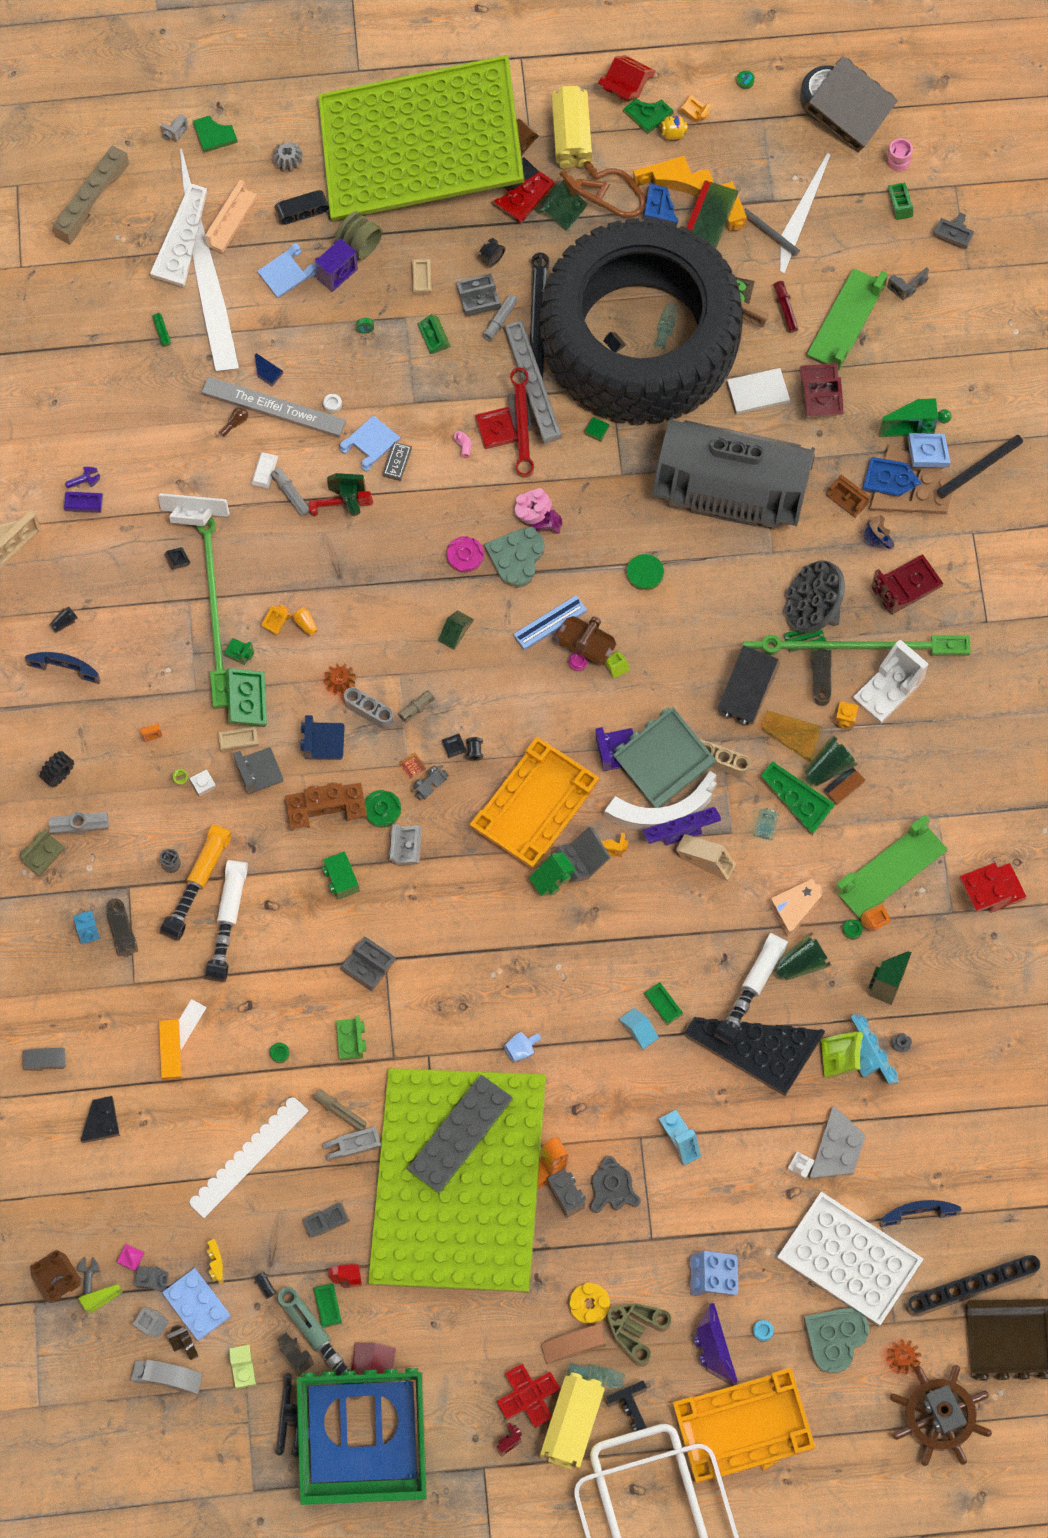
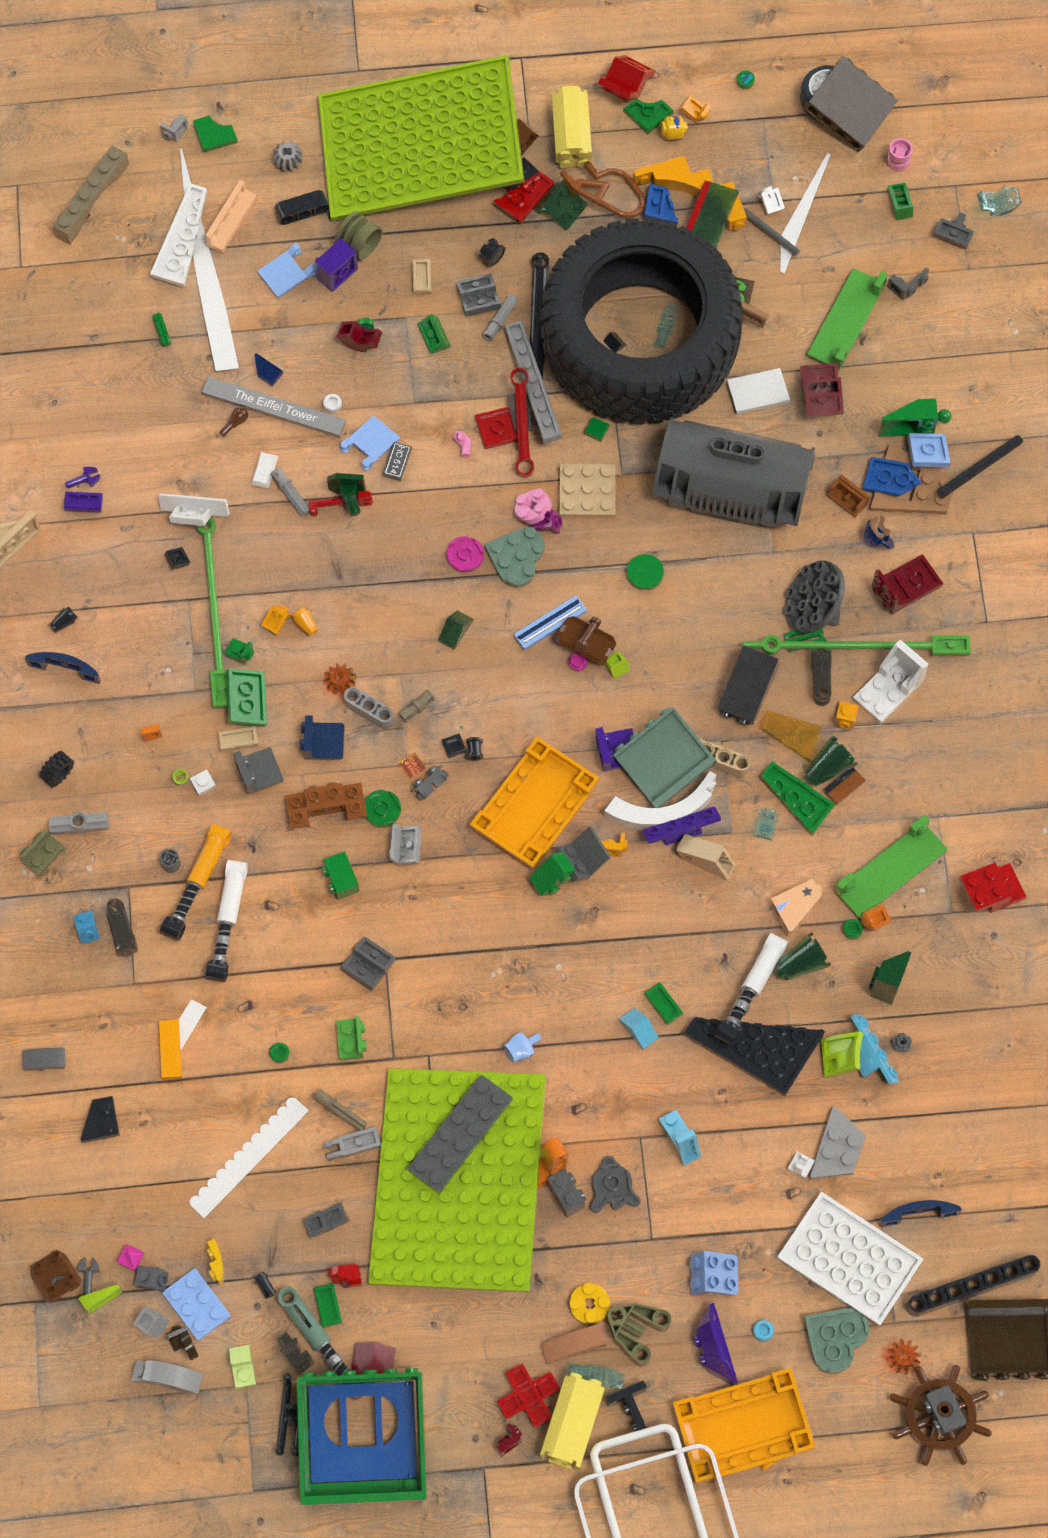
dark red axle [773,281,798,333] -> none
none -> dark red brick [336,321,382,352]
none -> tan plate [560,464,615,518]
none -> white bracket [758,186,785,214]
none -> clear light blue brick [977,186,1022,216]

